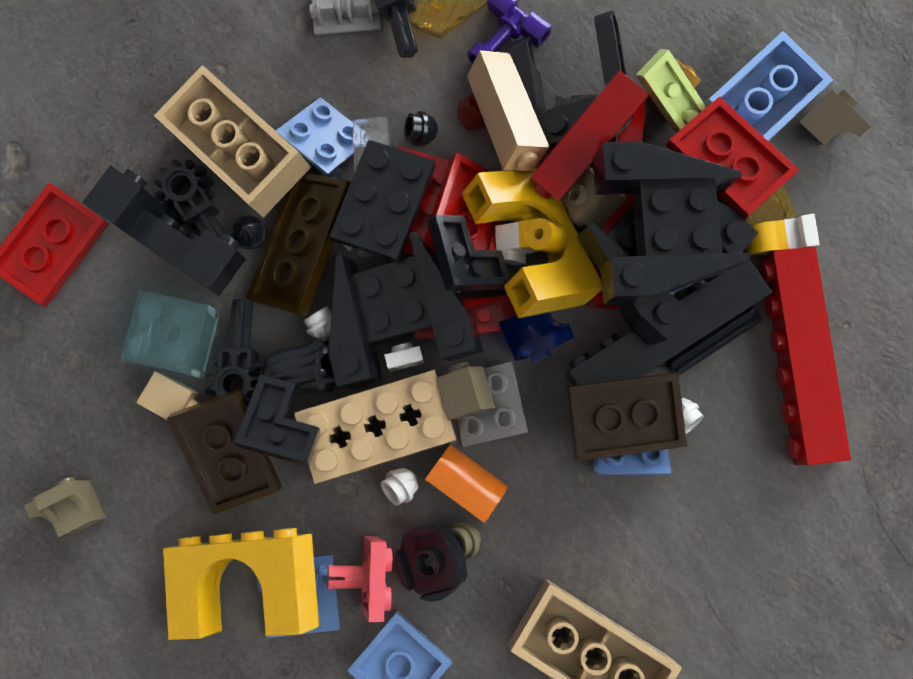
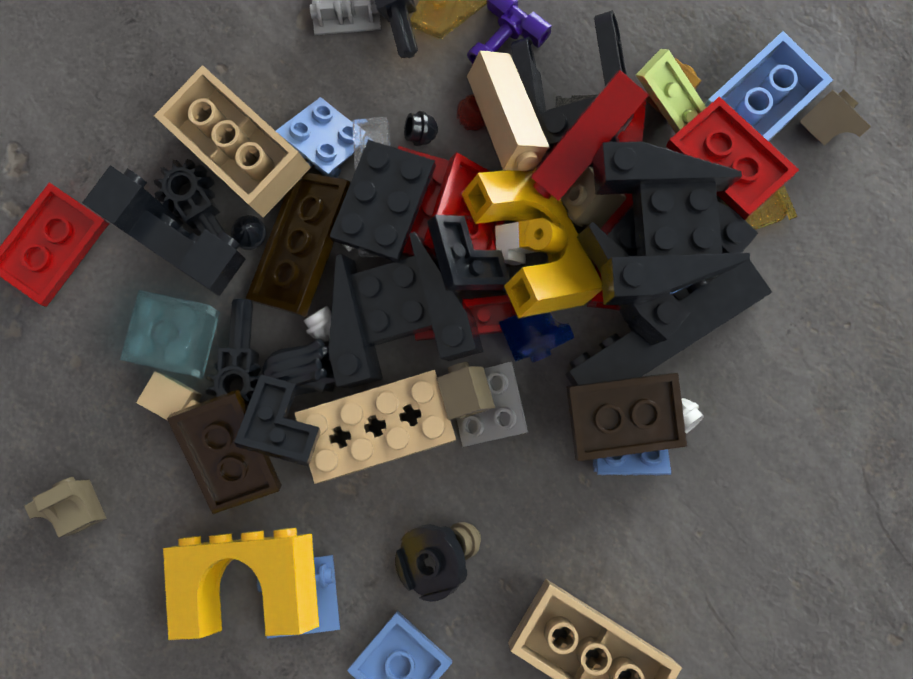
coral plate [327,536,393,622] -> none
white plate [381,468,418,506] -> none
white plate [385,343,424,372] -> none
orange brick [425,444,508,523] -> none
black axle [667,306,762,375] -> none
leg [747,214,820,256] -> none
red brick [759,246,851,465] -> none

